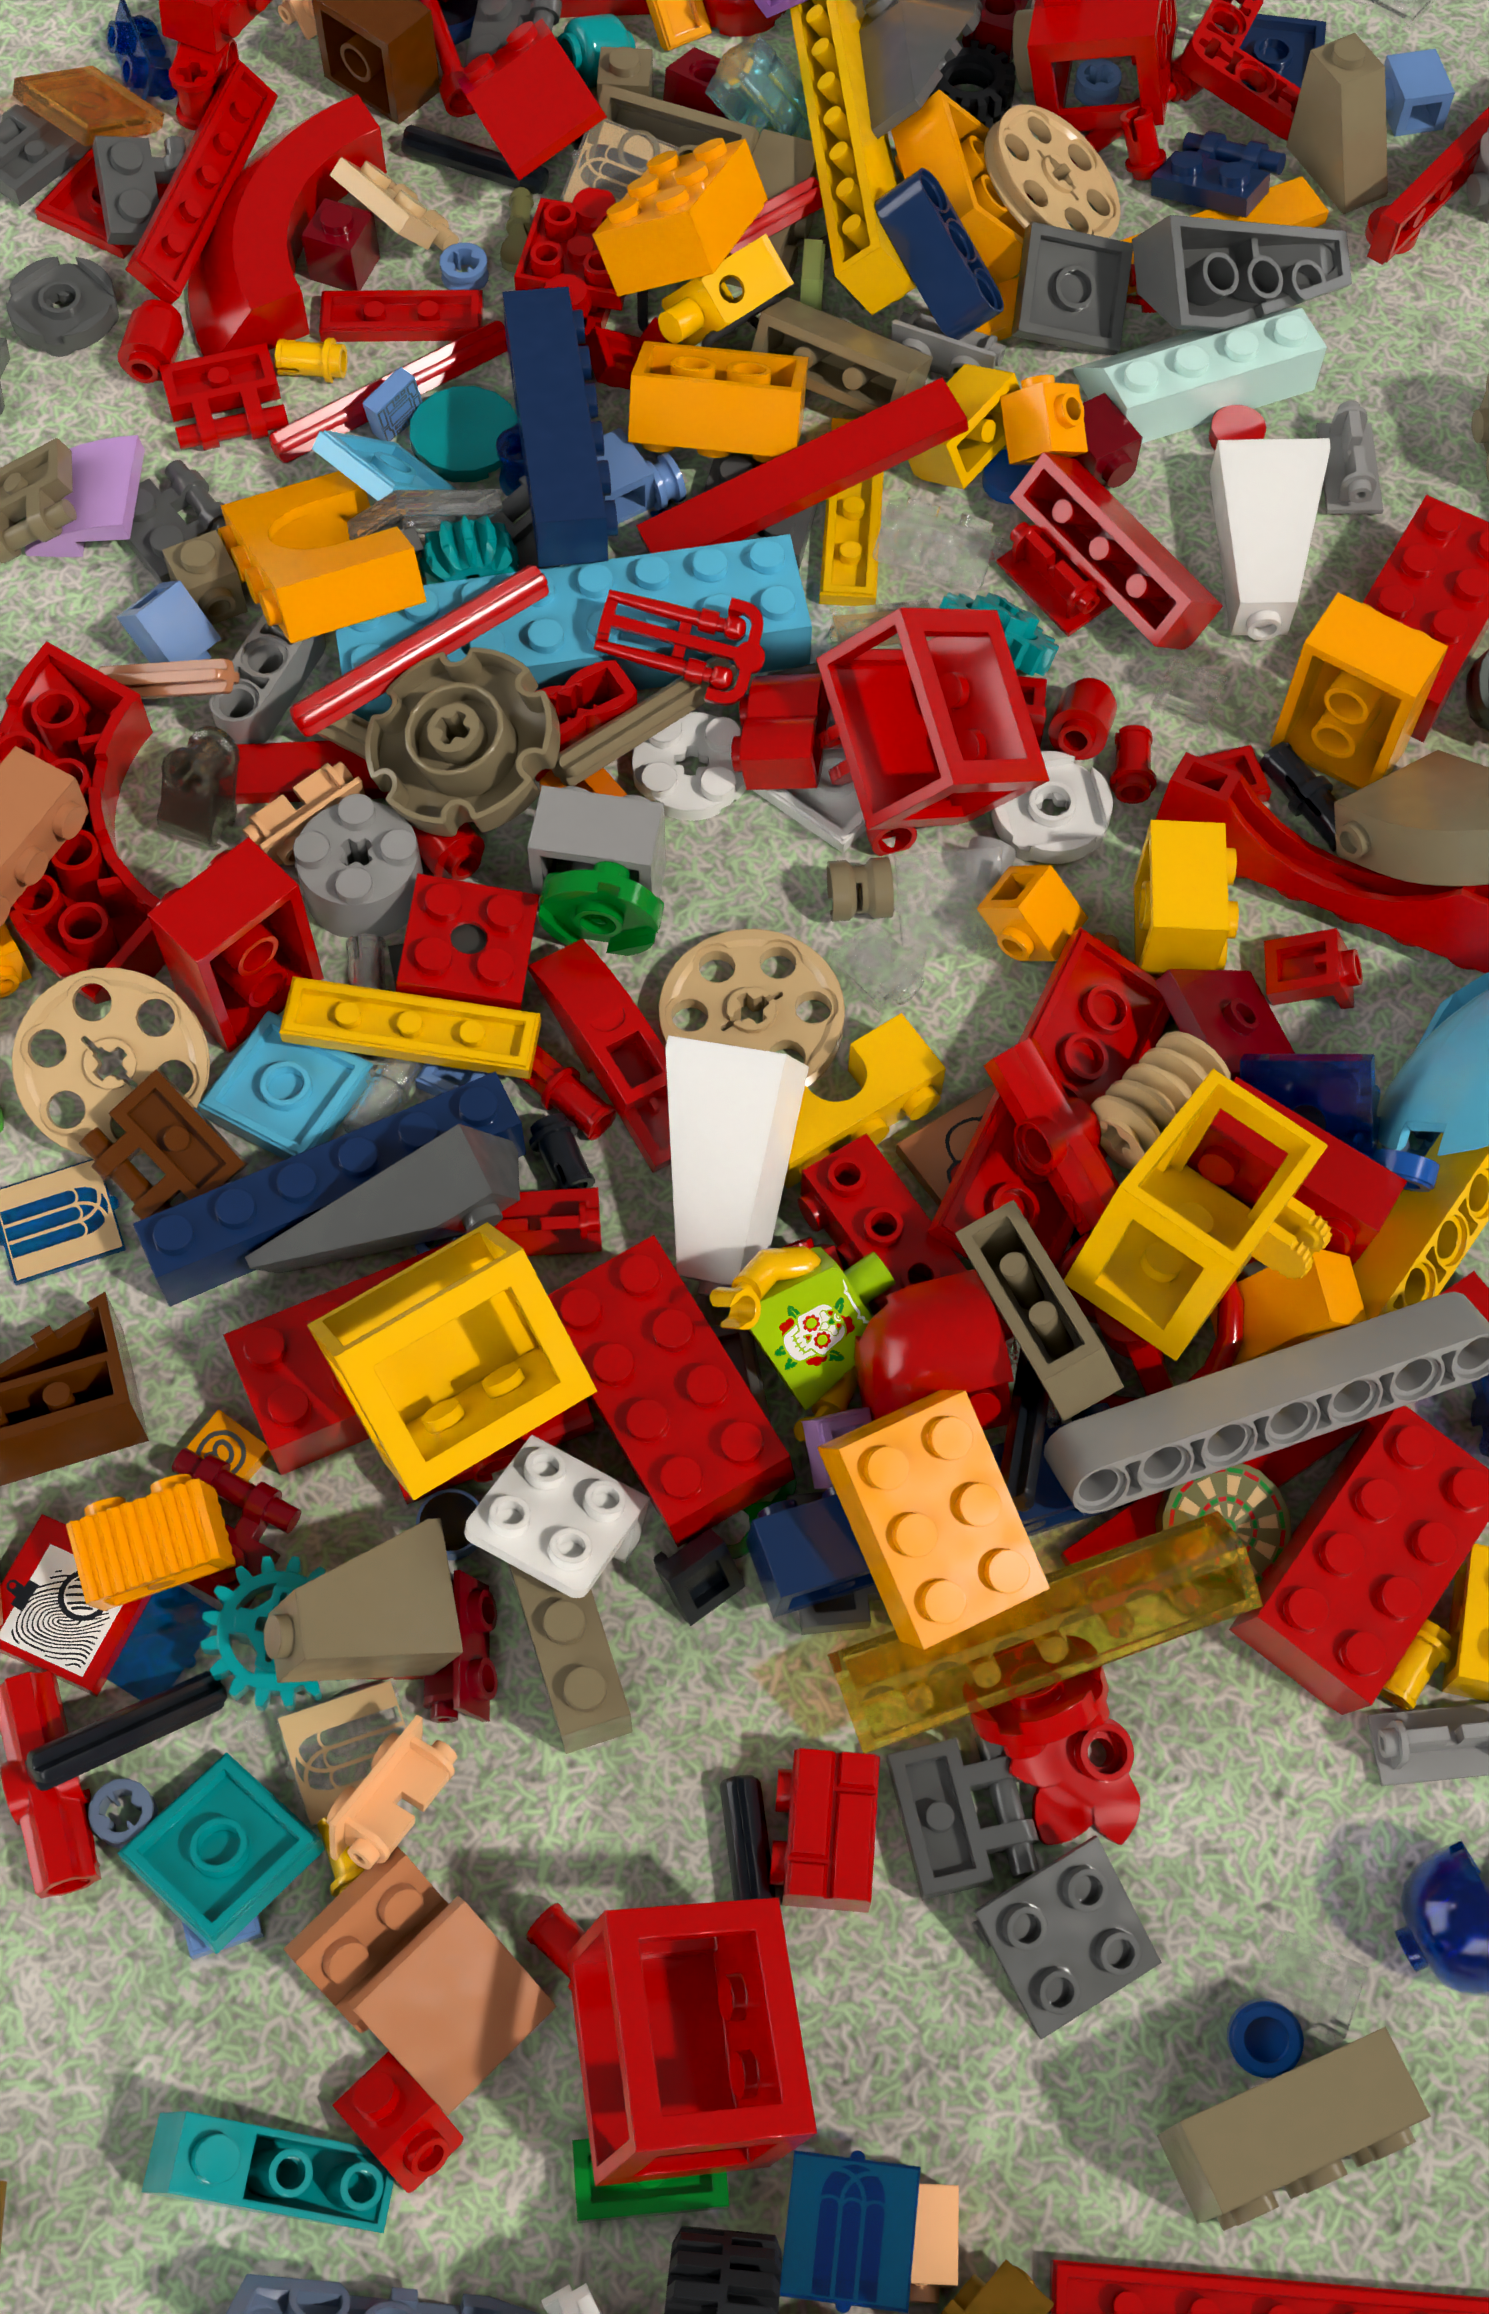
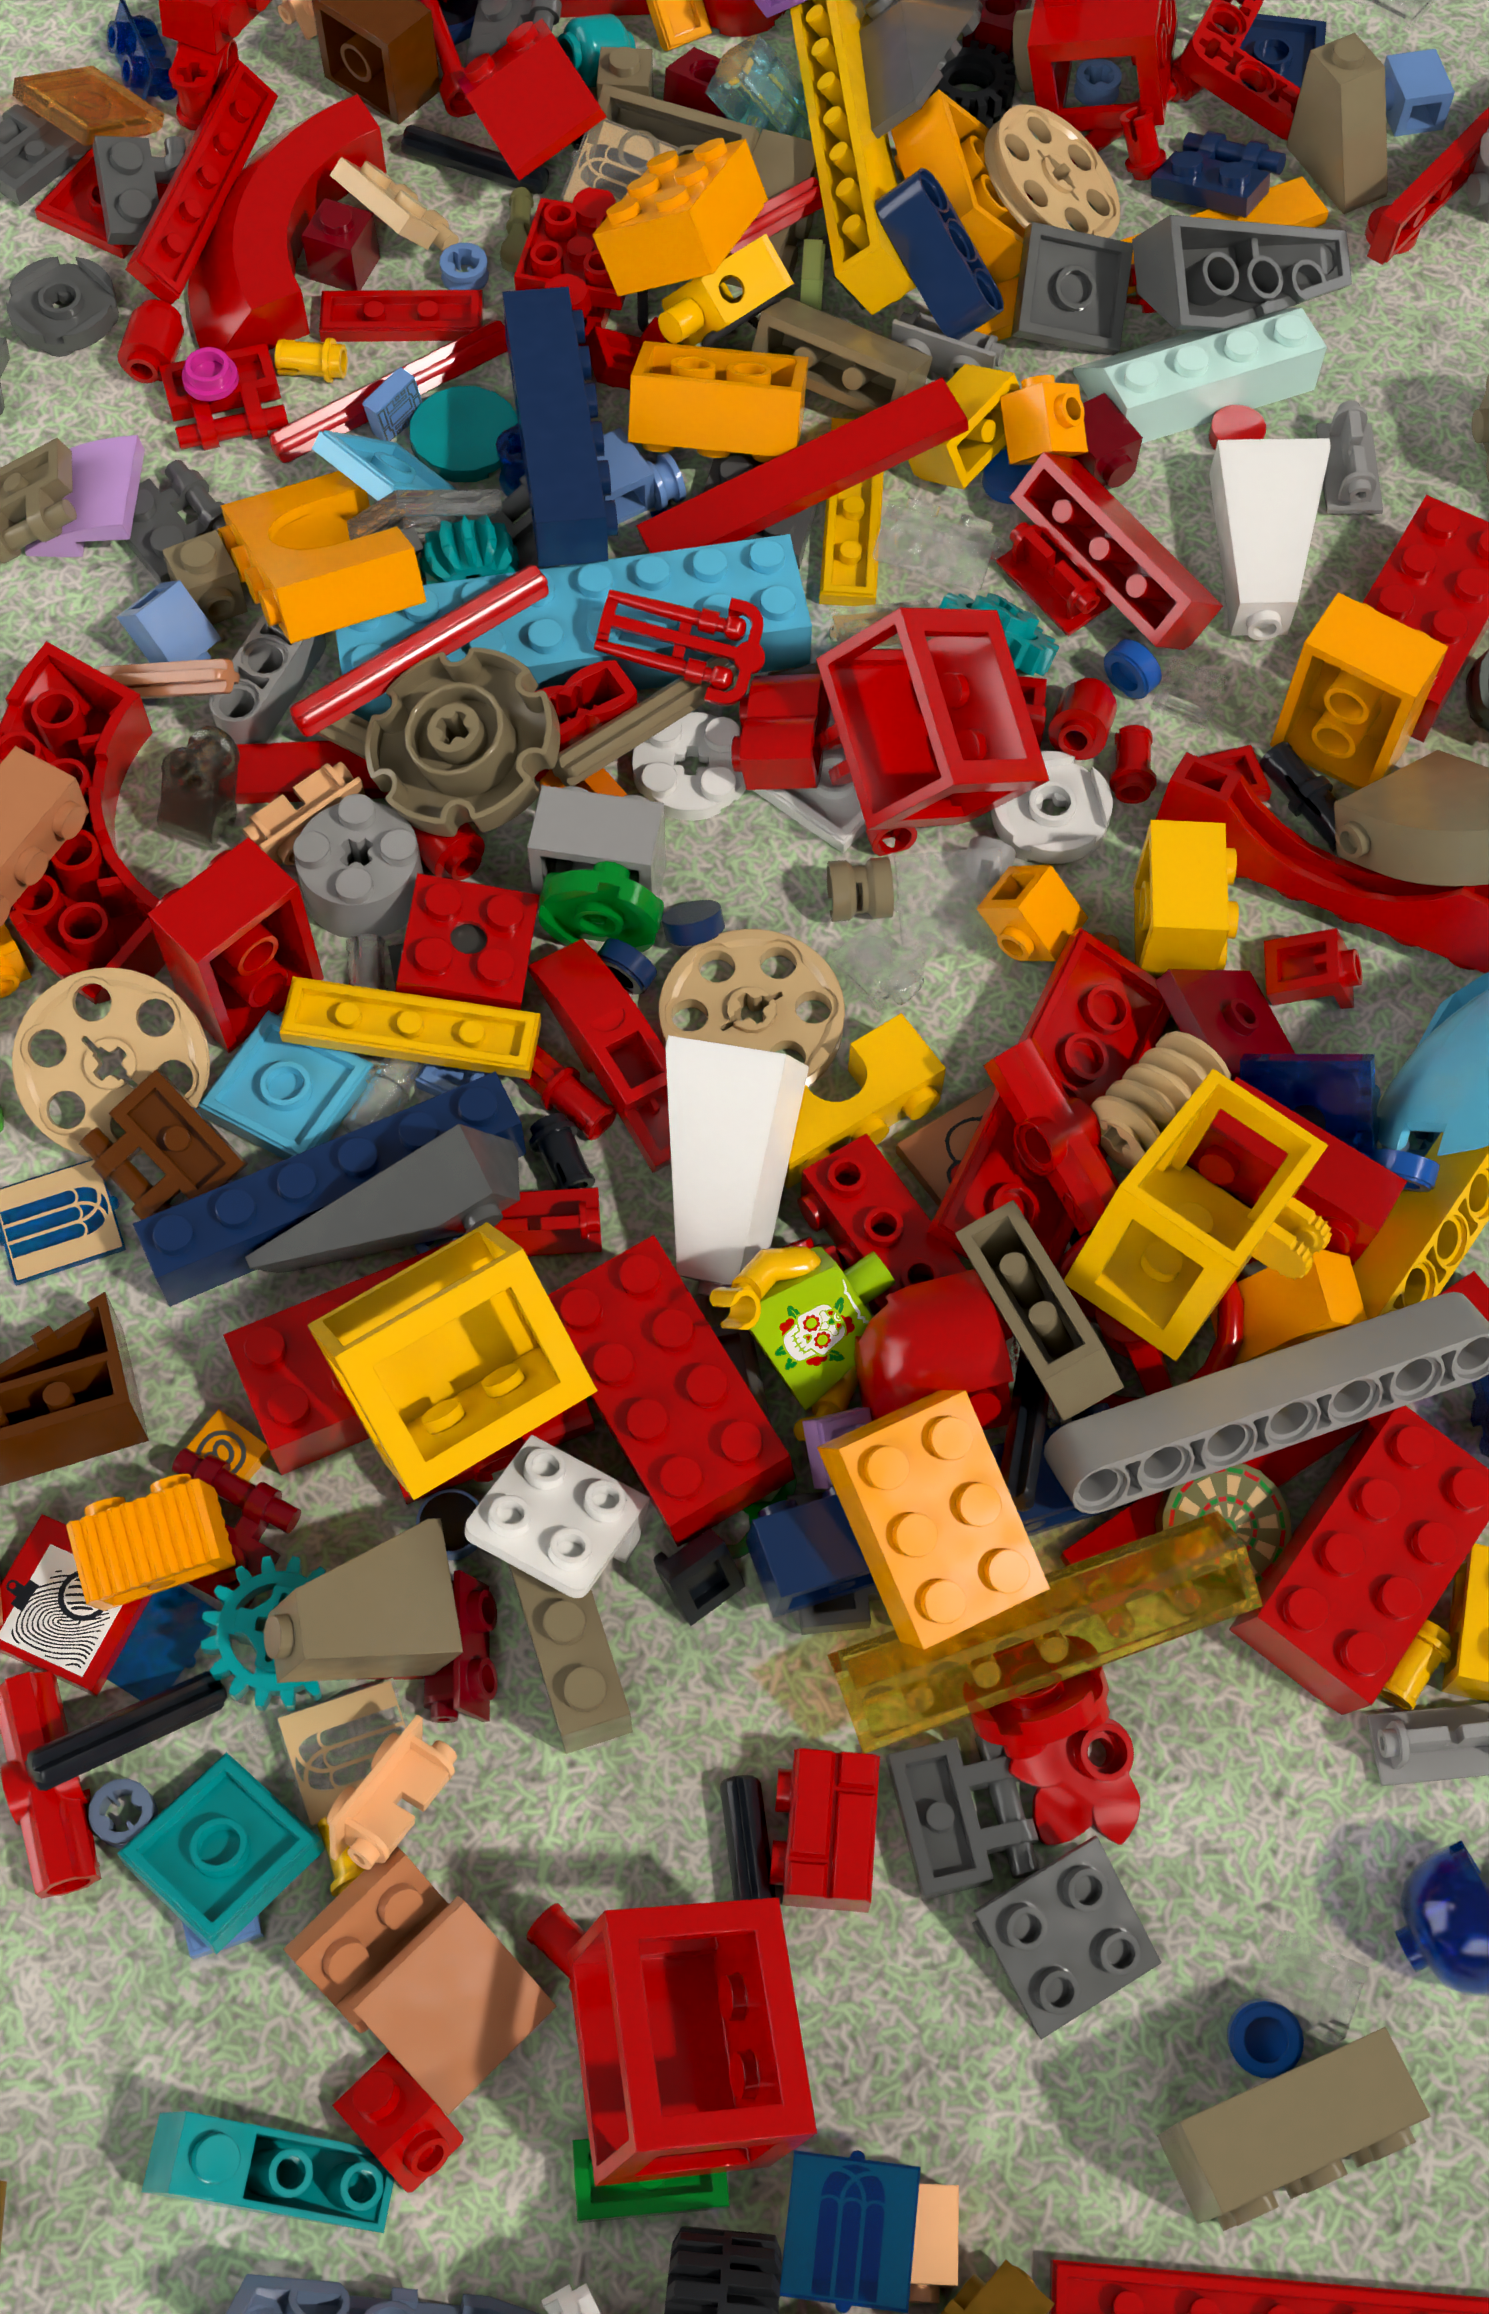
none -> dark pink plate [182,347,239,401]
none -> dark blue tile [597,938,657,994]
none -> dark blue tile [662,900,725,946]
none -> blue tile [1104,639,1162,699]

